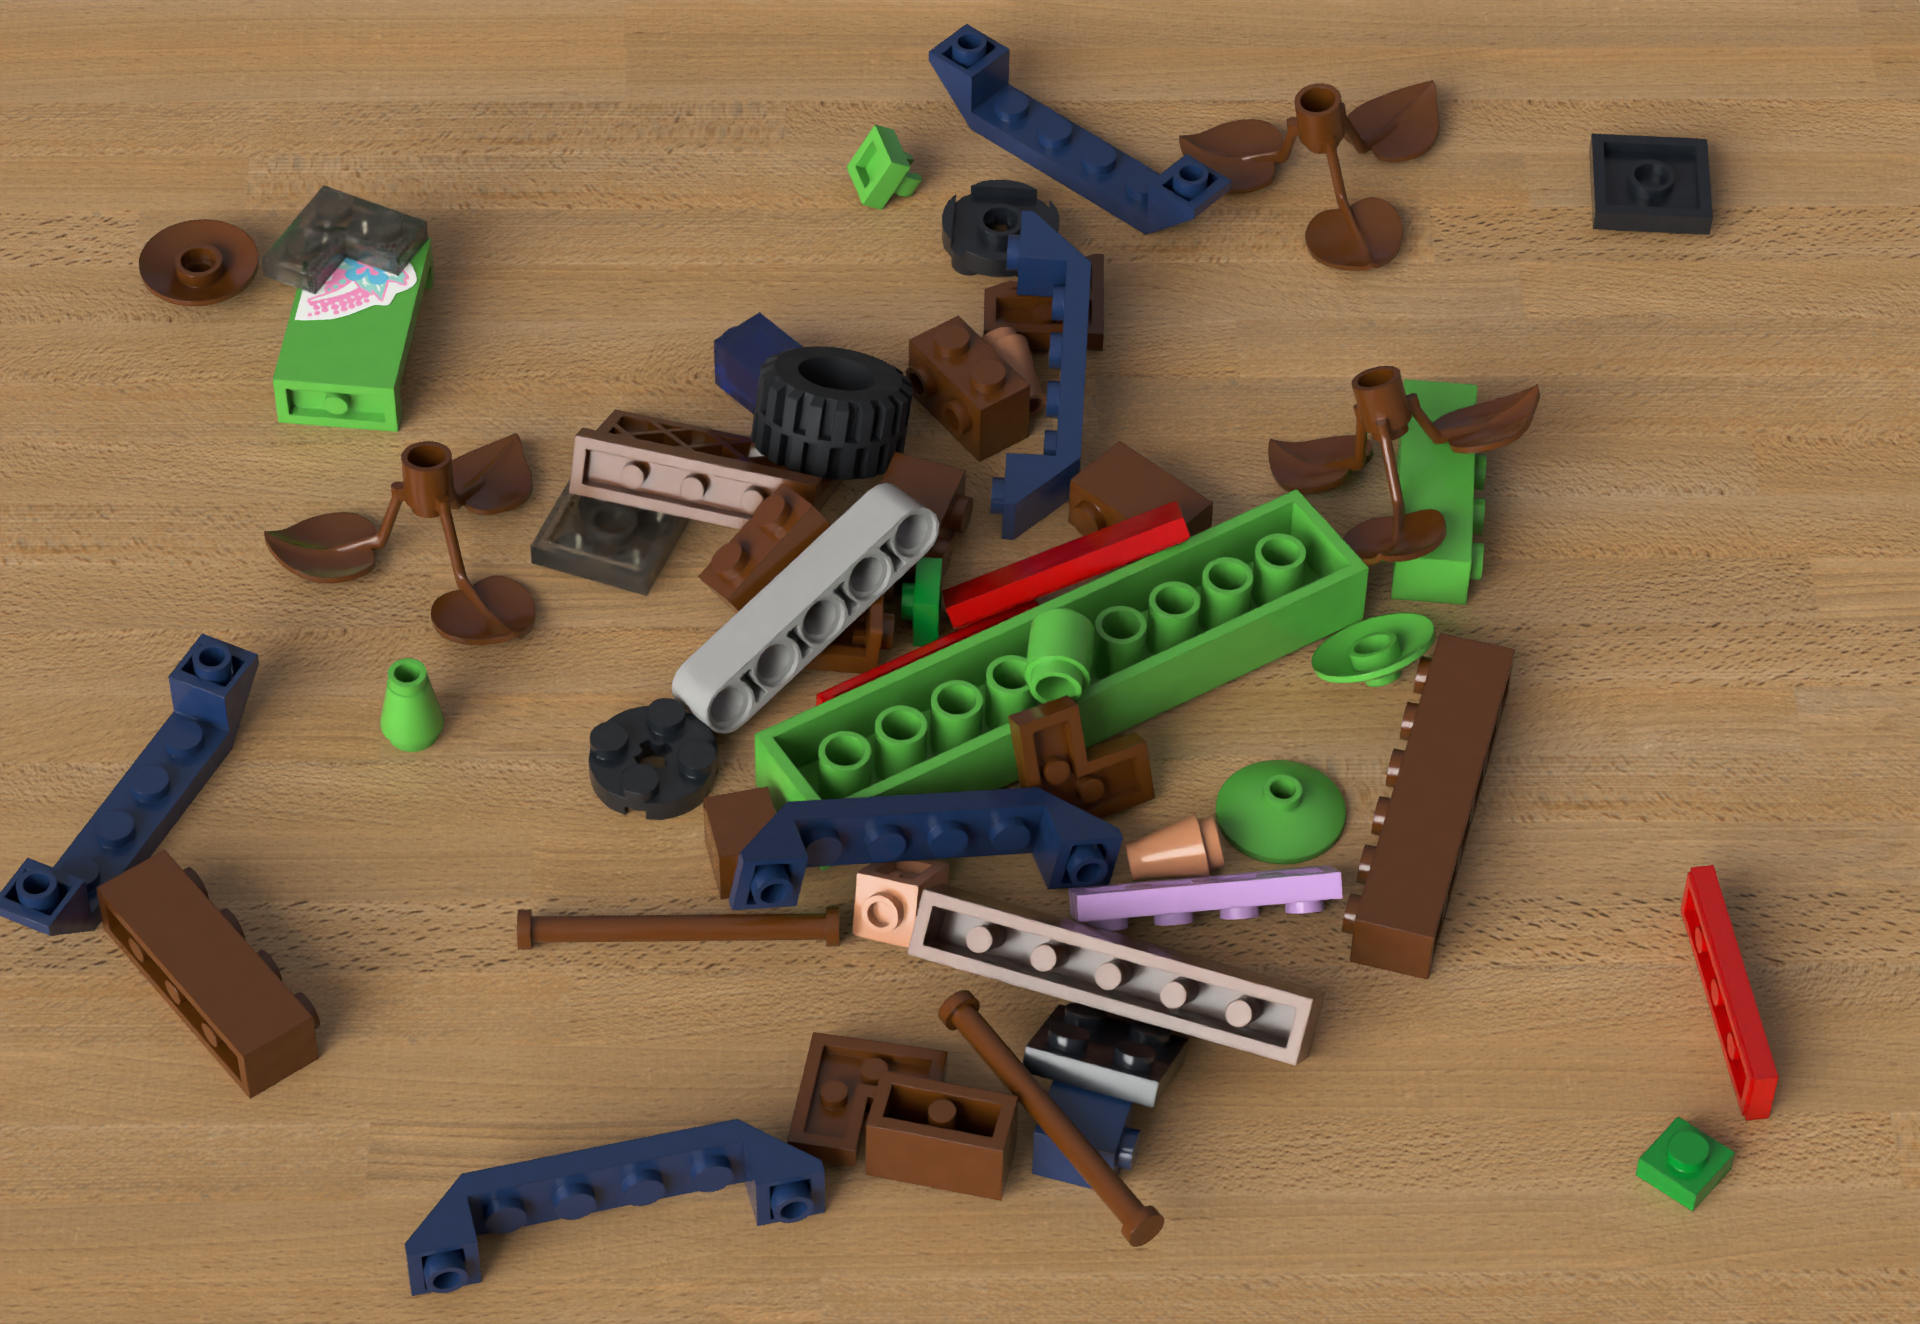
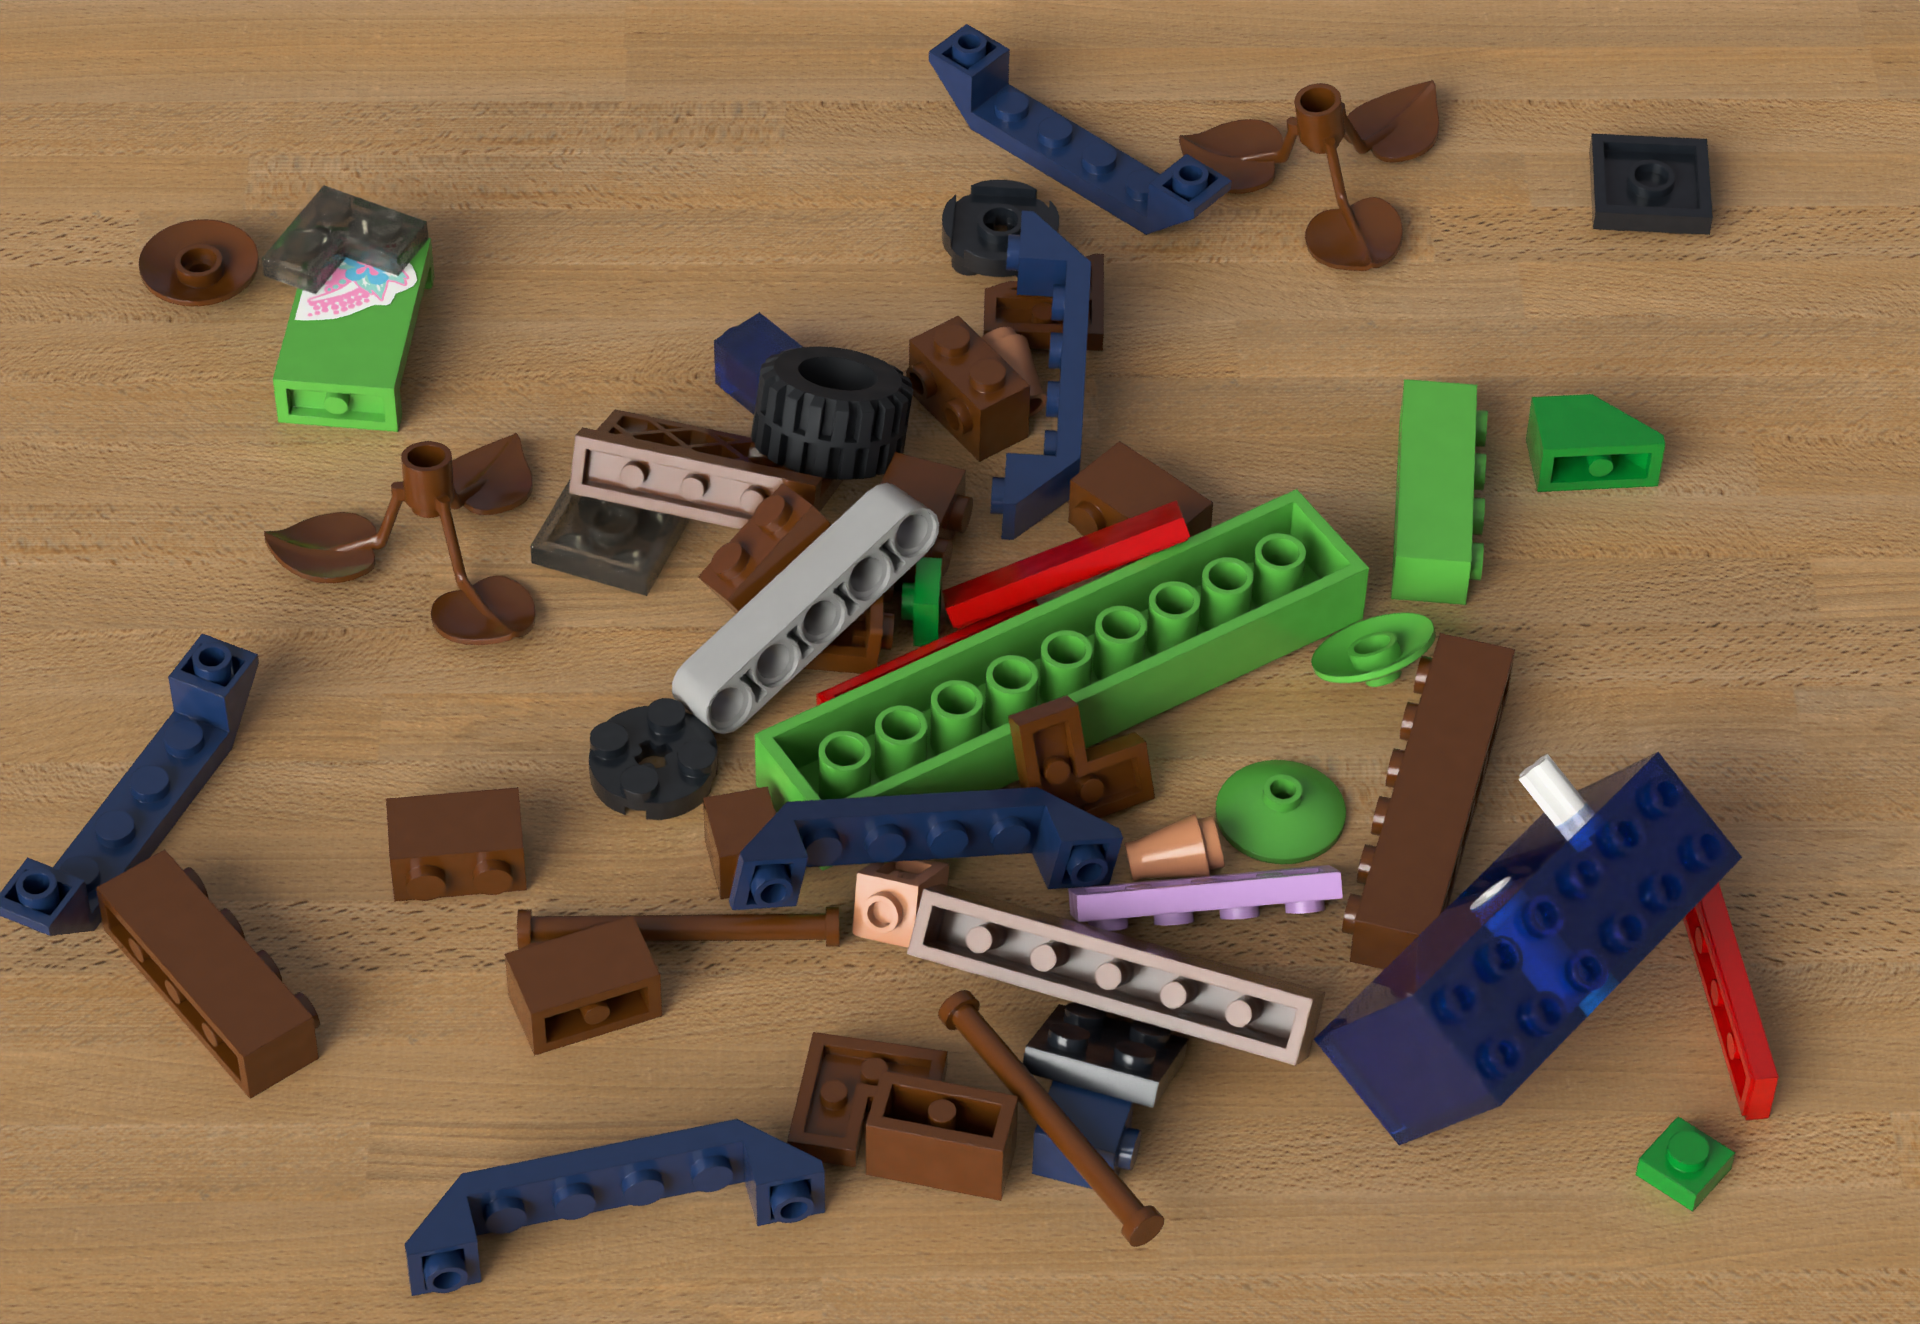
bright green cone [380,658,445,752] -> none
bright green tile [847,125,923,210] -> none
bright green brick [1025,608,1095,703] -> none
reddish brown plant [1268,366,1540,565] -> none
none -> reddish brown brick [386,787,527,902]
none -> reddish brown brick [505,915,662,1056]
none -> clear blue piece [1314,752,1742,1145]
none -> green slope [1526,394,1666,492]

